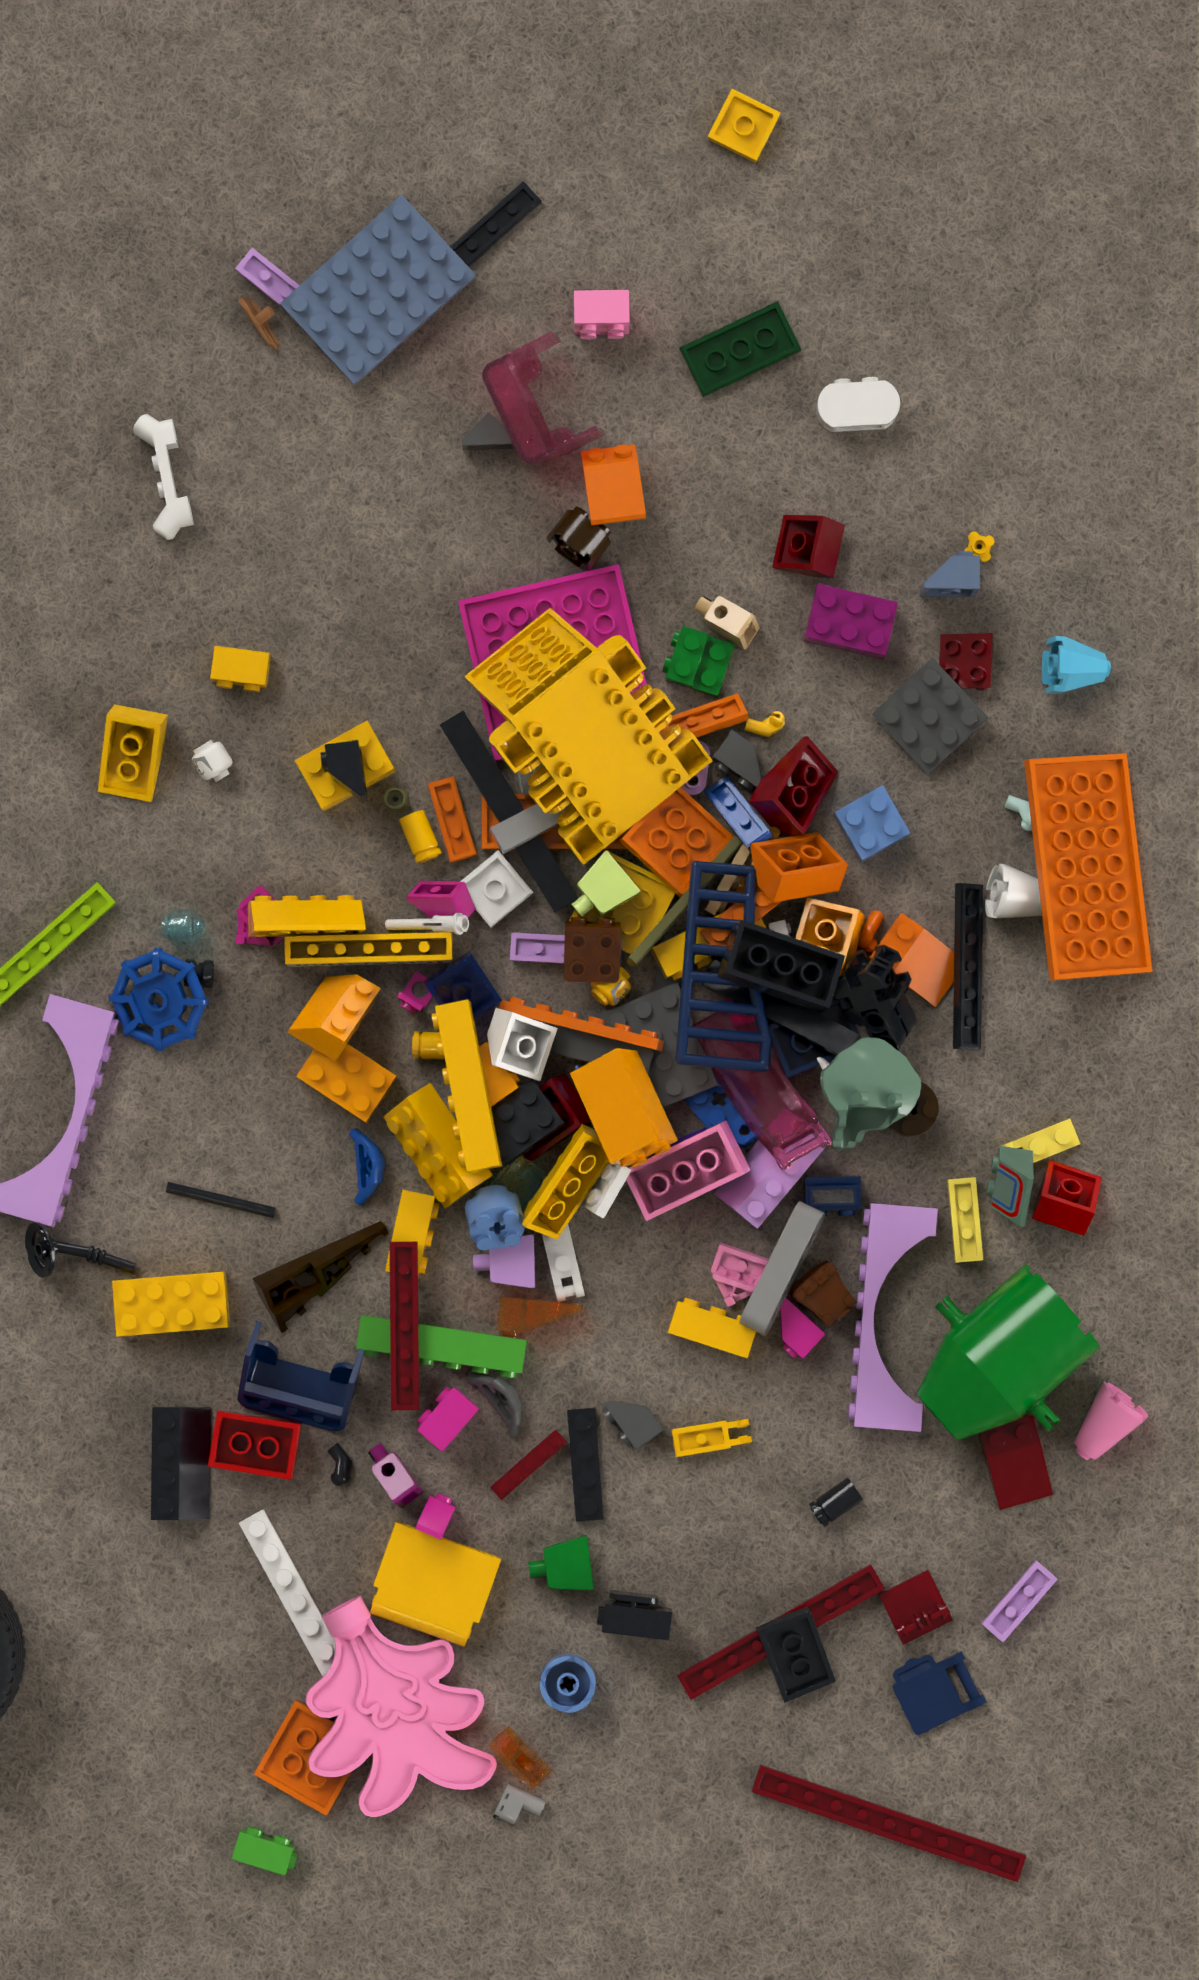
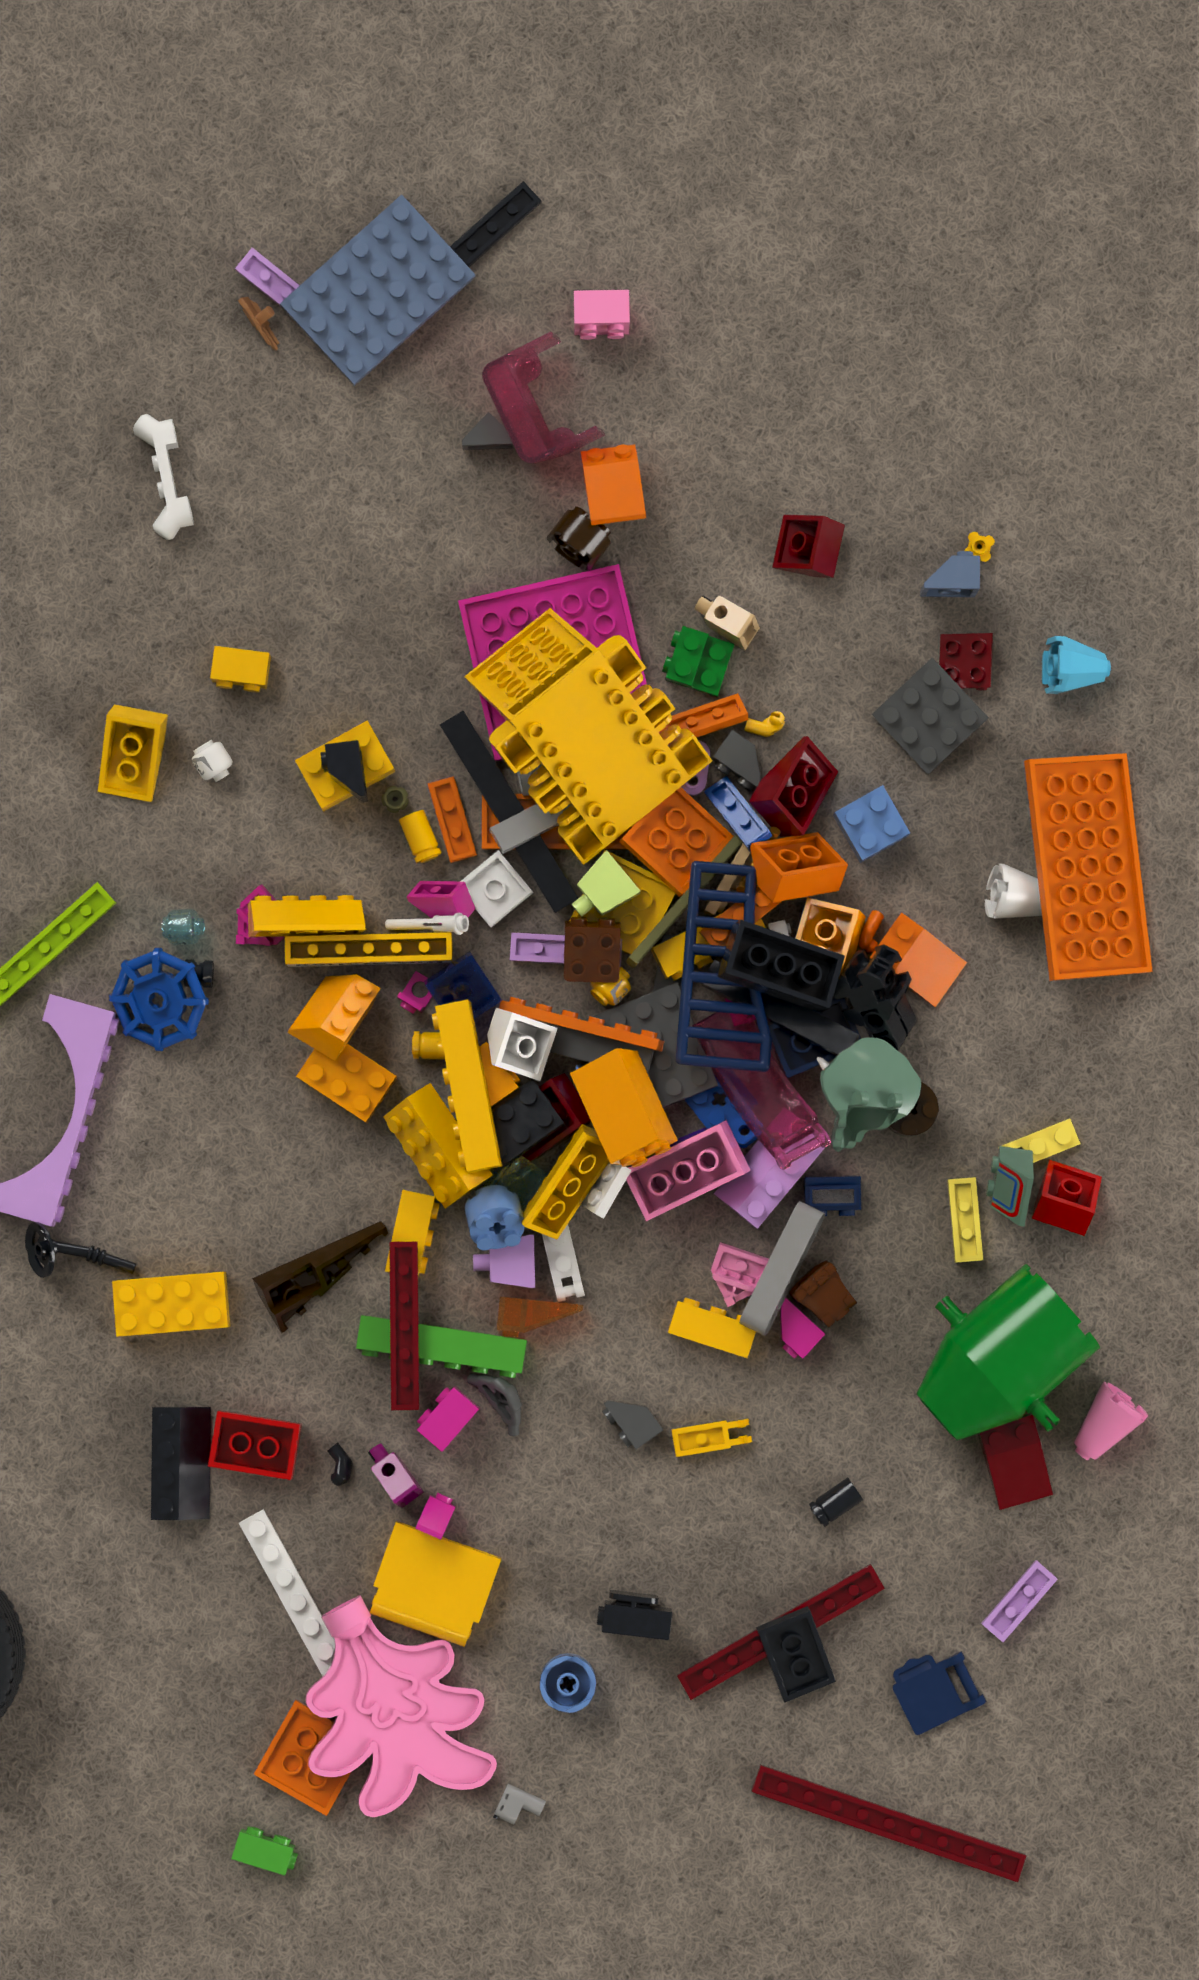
black piece [166,1182,276,1218] -> none
dark blue windscreen [237,1321,364,1432] -> none
blue piece [349,1128,386,1205] -> none
clear orange slope [488,1726,552,1790] -> none
dark red piece [490,1429,567,1500] -> none
green torso [528,1535,594,1590] -> none
black plate [567,1408,604,1522] -> none
dark green tile [679,301,802,397] -> none
yellow plate [707,89,781,163] -> none
magenta brick [804,583,898,660] -> none
white brick [816,377,900,432] -> none
lavender arch [848,1203,938,1432] -> none
dark red hinge [878,1570,953,1645] -> none
black tile [953,883,983,1050] -> none
light aqua arm [1004,795,1032,831] -> none

